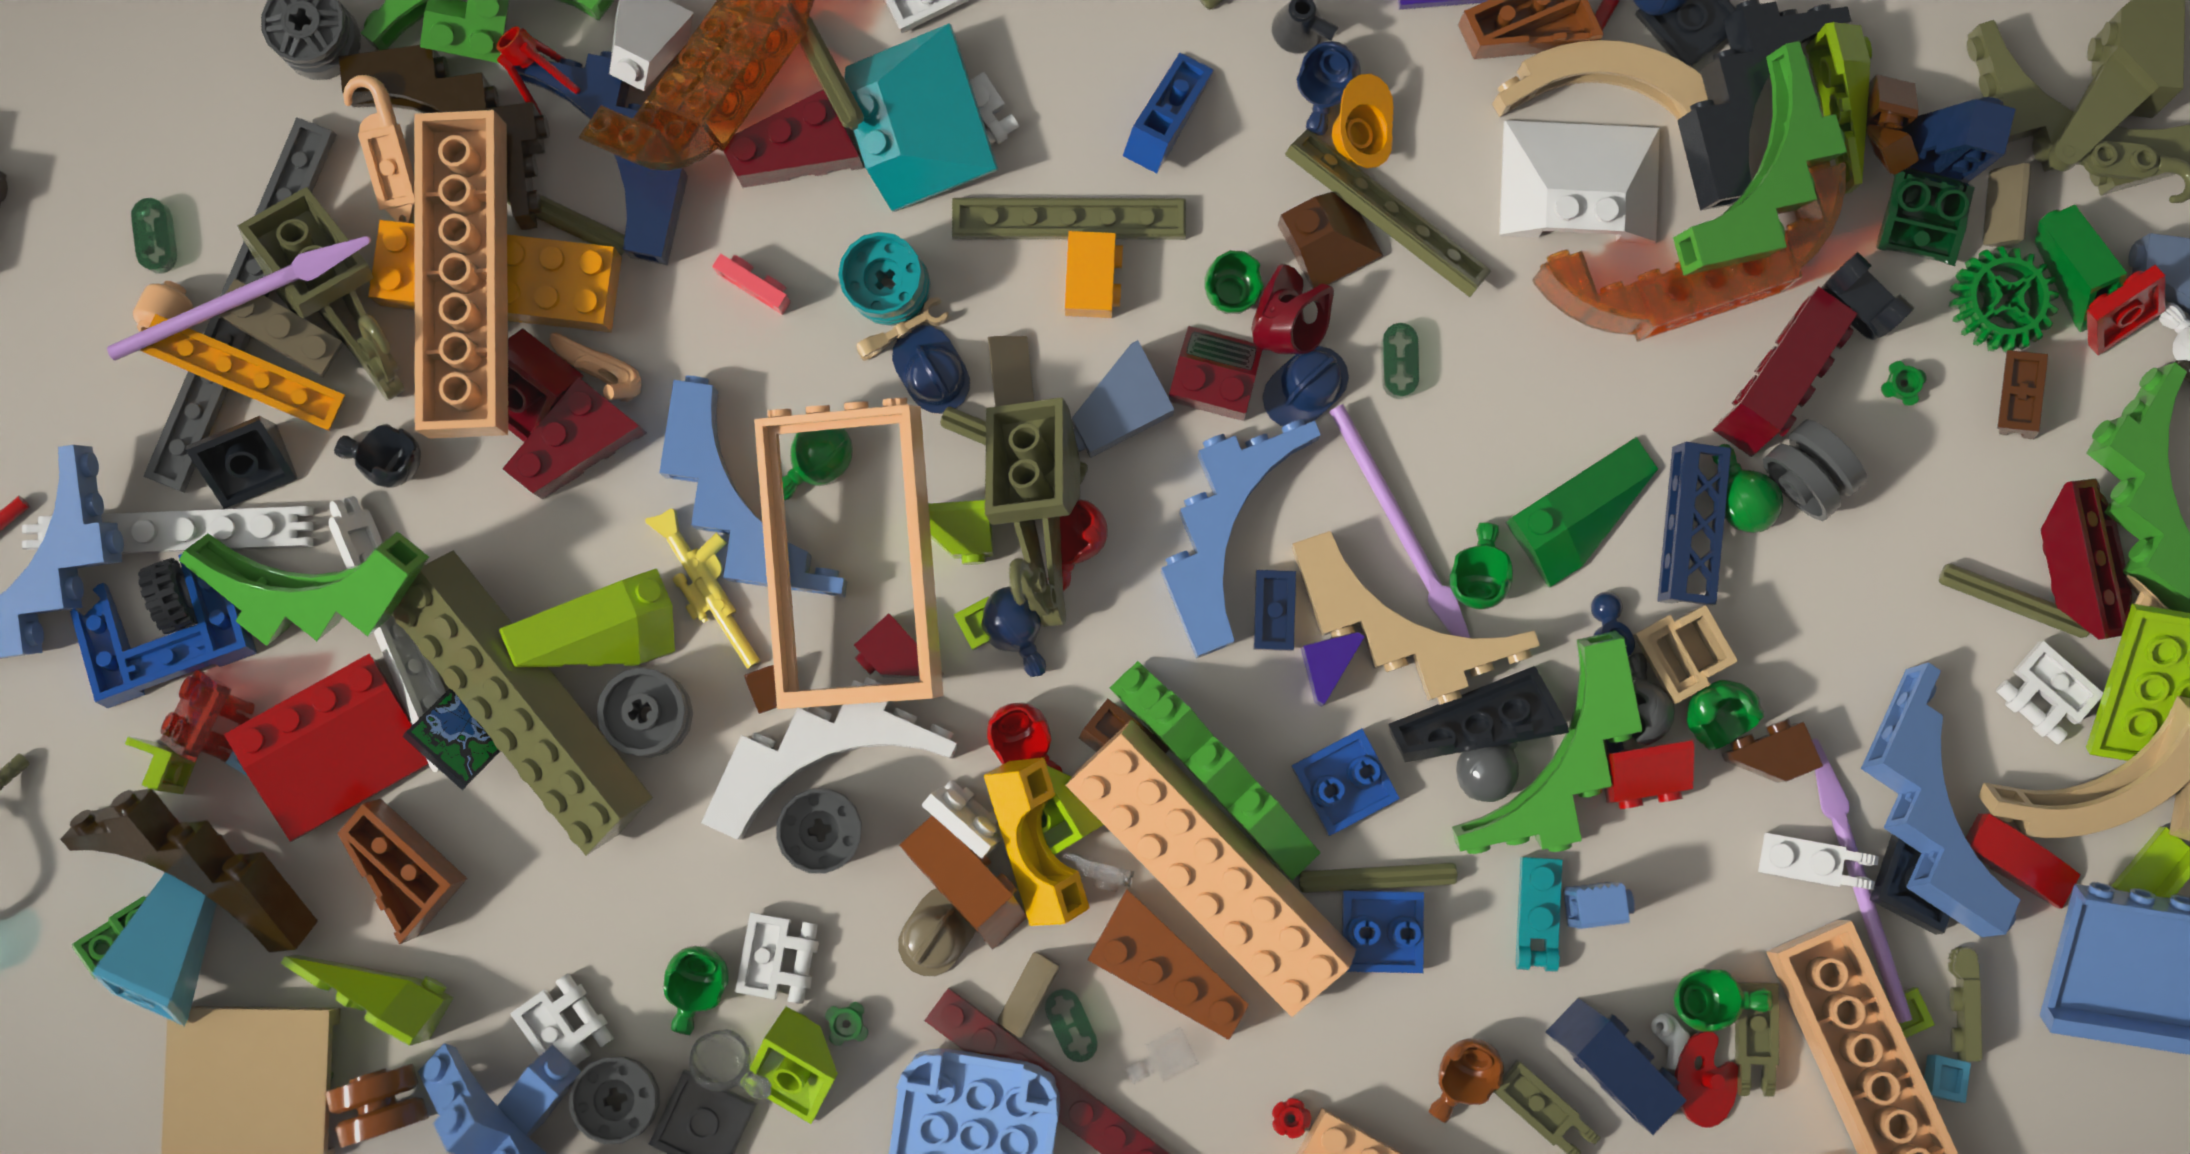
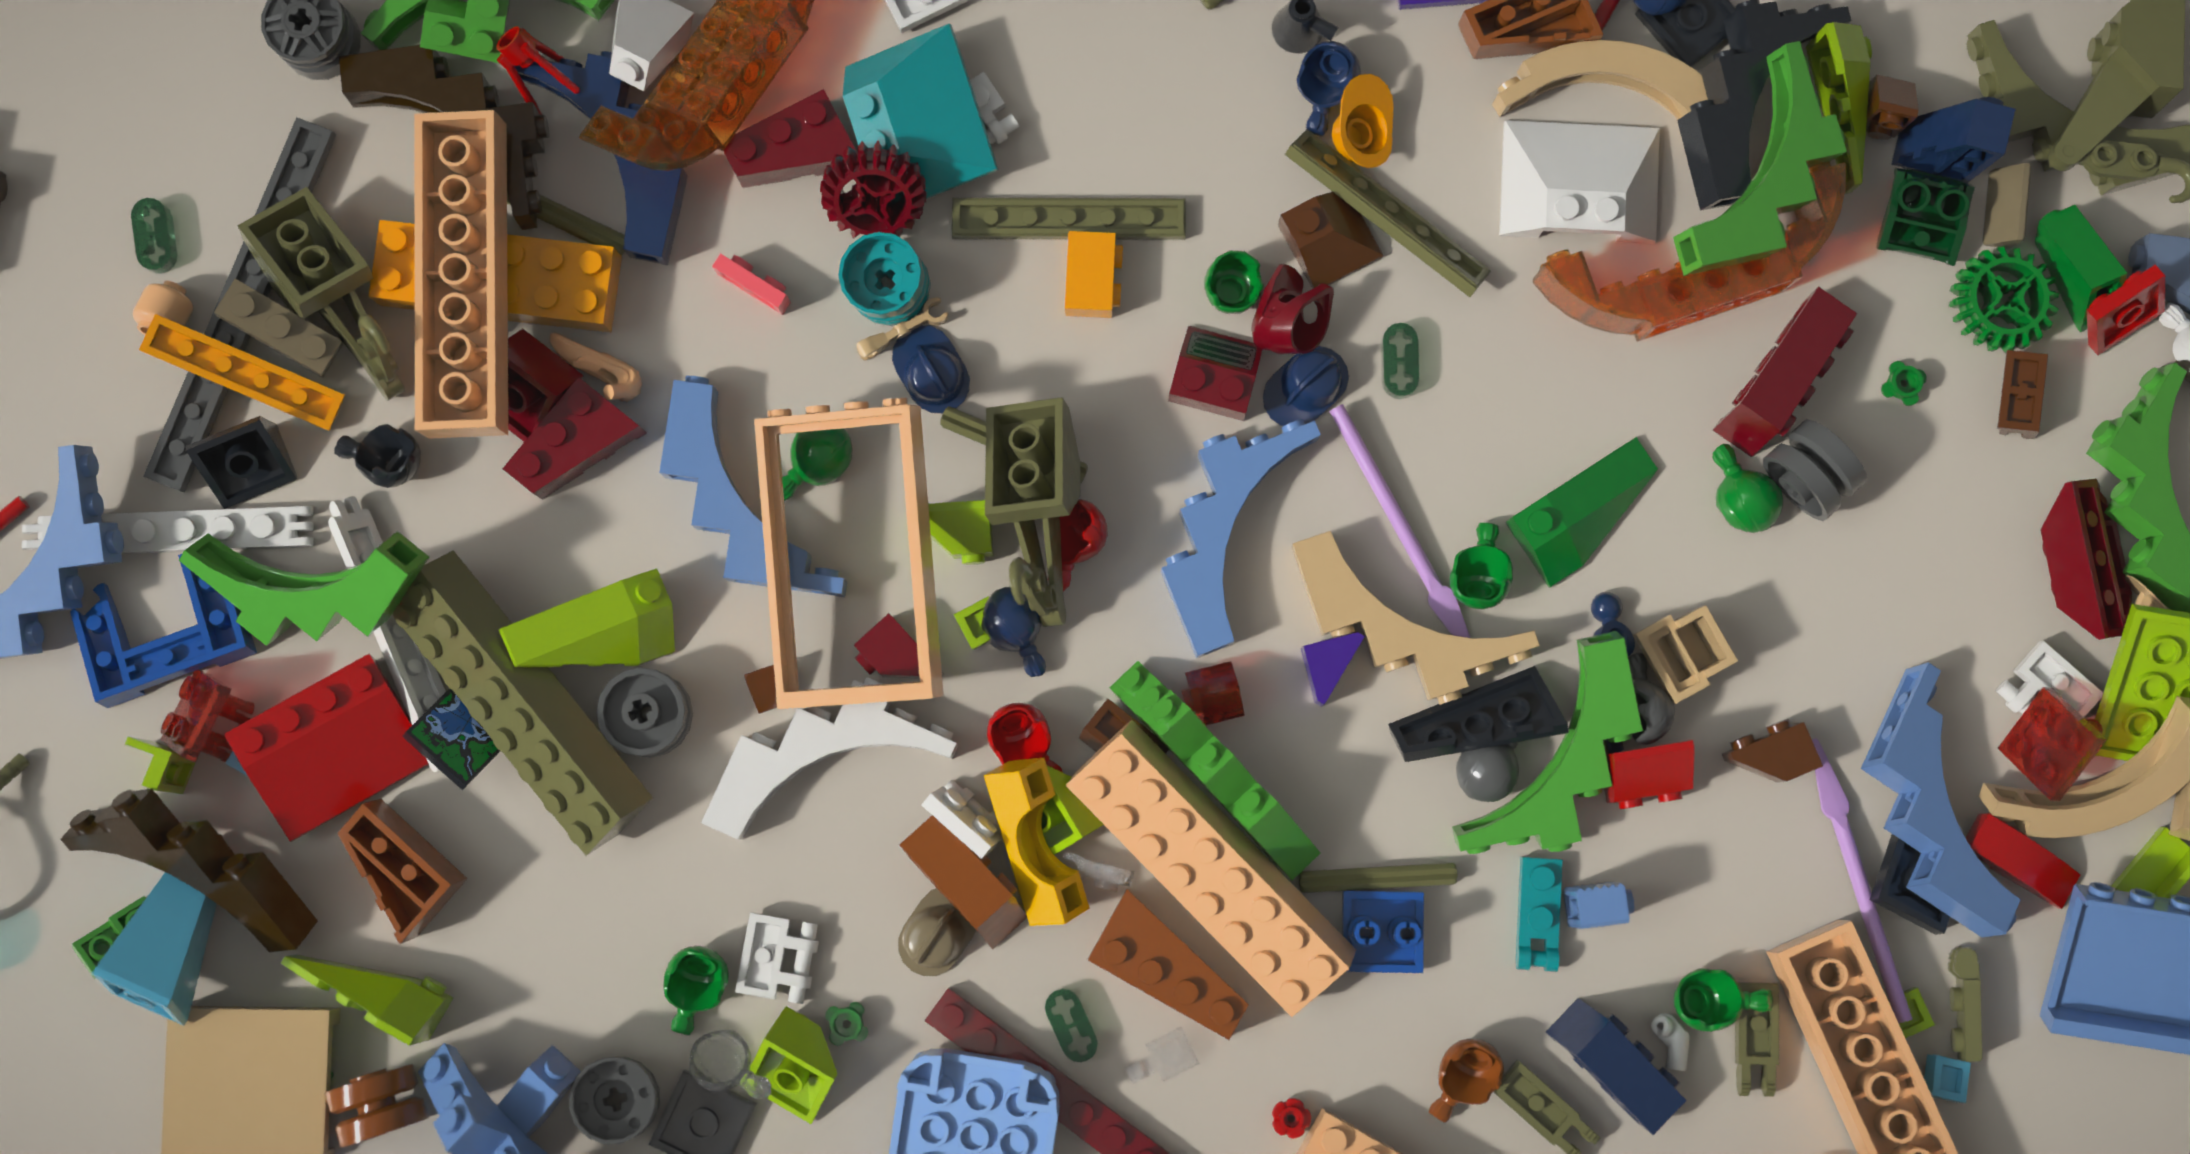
lavender piece [107,236,371,361] -> none
black tyre [138,558,198,635] -> none
light nougat plate [343,75,415,223] -> none
white plate [510,973,614,1066] -> none
light yellow piece [645,508,760,669] -> none
dark grey wheel [776,788,862,874] -> none
olive axle [790,13,864,130] -> none
dark tan slope [988,336,1034,407] -> none
dark tan slope [998,952,1060,1038] -> none
sand blue slope [1072,340,1175,458] -> none
blue slope [1123,52,1214,174] -> none
dark blue plate [1253,570,1296,651] -> none
blue plate [1291,728,1400,836] -> none
dark blue fence [1657,442,1731,606] -> none
red piece [1675,1031,1738,1128] -> none
green hair [1687,680,1764,750] -> none
white hinge [1758,833,1879,890] -> none
black piece [1821,252,1915,340] -> none
reddish brown slope [1866,124,1919,175] -> none
olive axle [1939,564,2090,638] -> none
none -> dark red gear [820,140,927,239]
none -> clear red brick [1181,661,1245,726]
none -> clear red plate [1998,687,2107,801]

